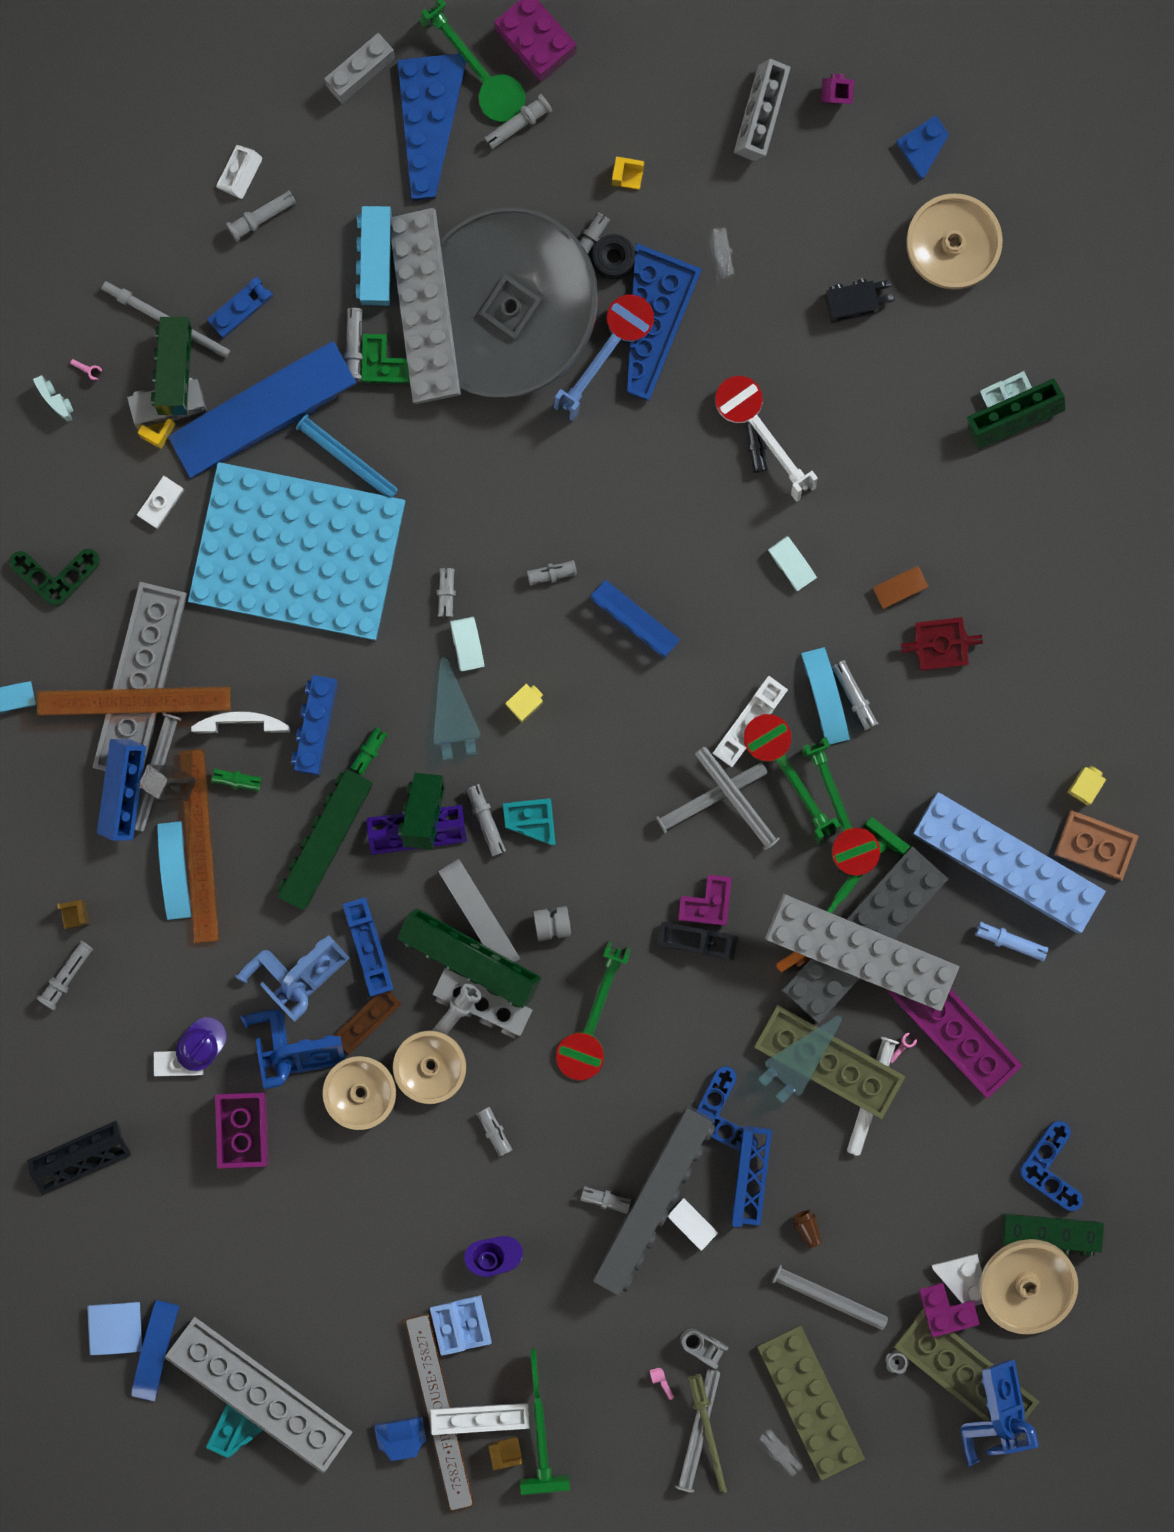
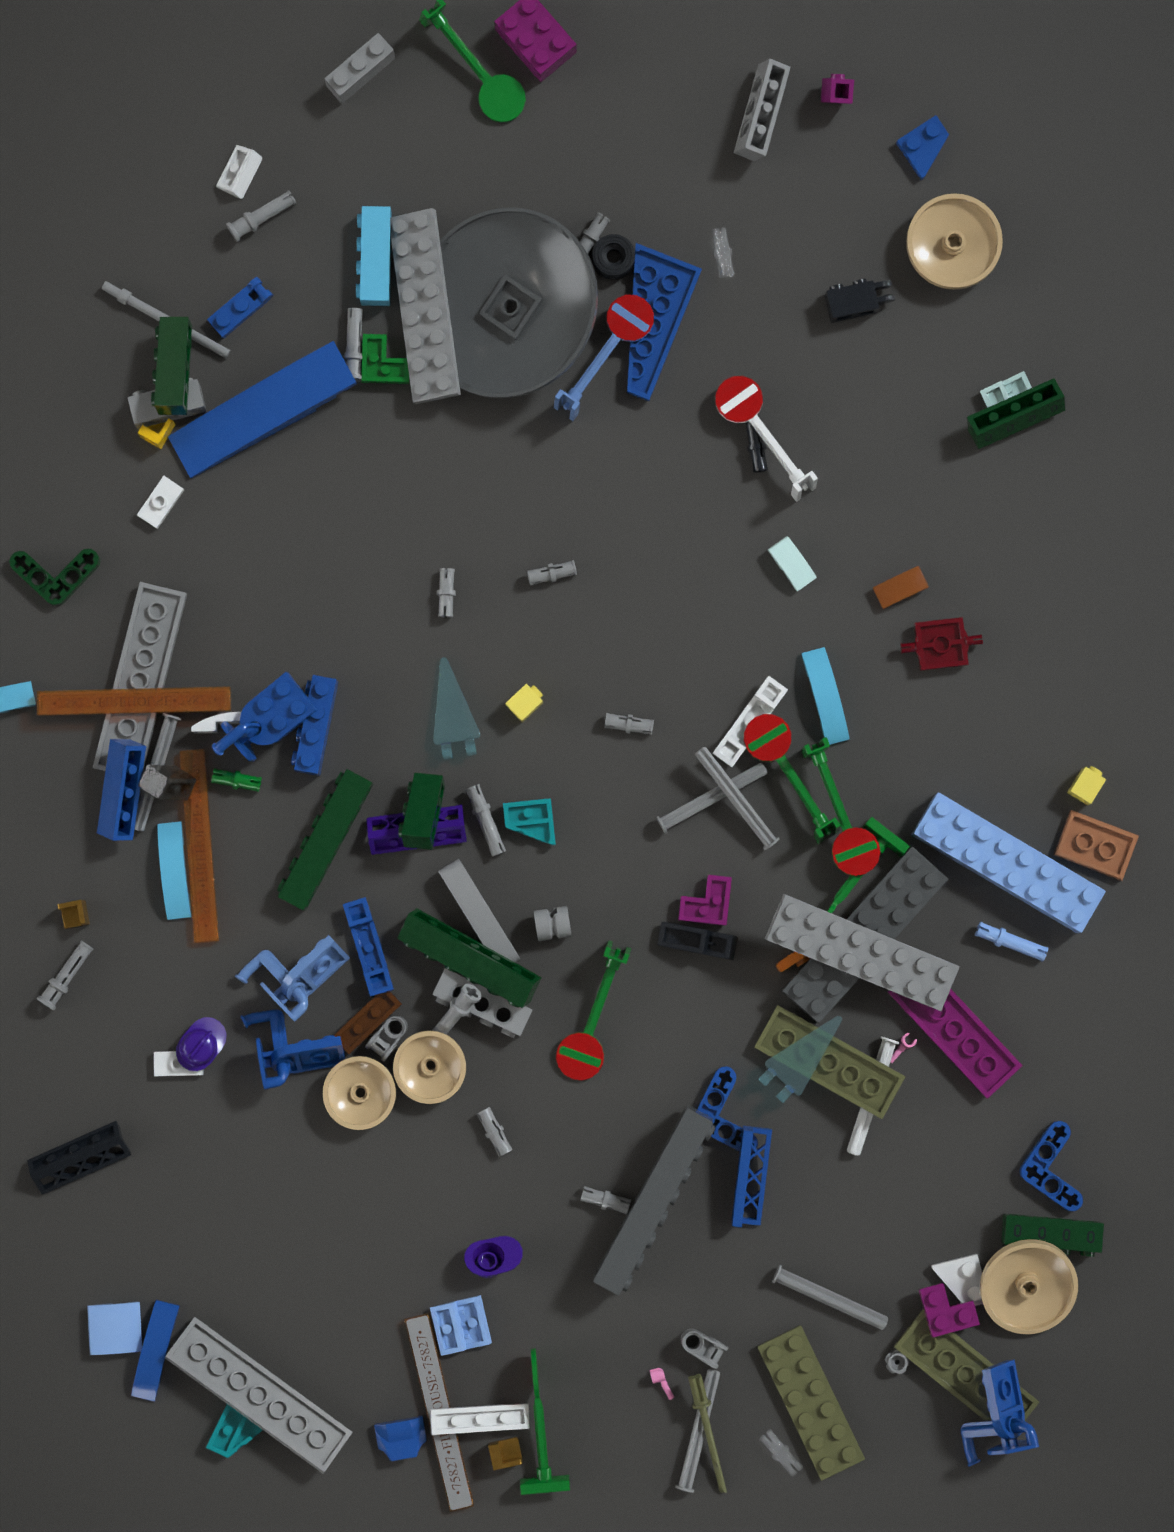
light aqua slope [33,375,73,421] -> none
bright pink hand [70,359,102,381] -> none
medium azure plate [188,462,406,641] -> none
magenta brick [215,1092,269,1168] -> none
dark azure axle [295,414,398,497] -> none
green pin [350,727,388,776] -> none
blue wing [397,54,466,201] -> none
light aqua slope [450,617,485,671] -> none
light grey pin [484,94,553,150] -> none
blue fence [590,580,680,659] -> none
yellow panel [612,156,644,190] -> none
white slope [667,1198,718,1251] -> none
reddish brown cone [793,1210,822,1248] -> none
light grey pin [831,660,879,731] -> none
none -> blue plate [212,672,317,761]
none -> light grey piece [365,1016,408,1062]
none -> light grey pin [604,713,654,735]

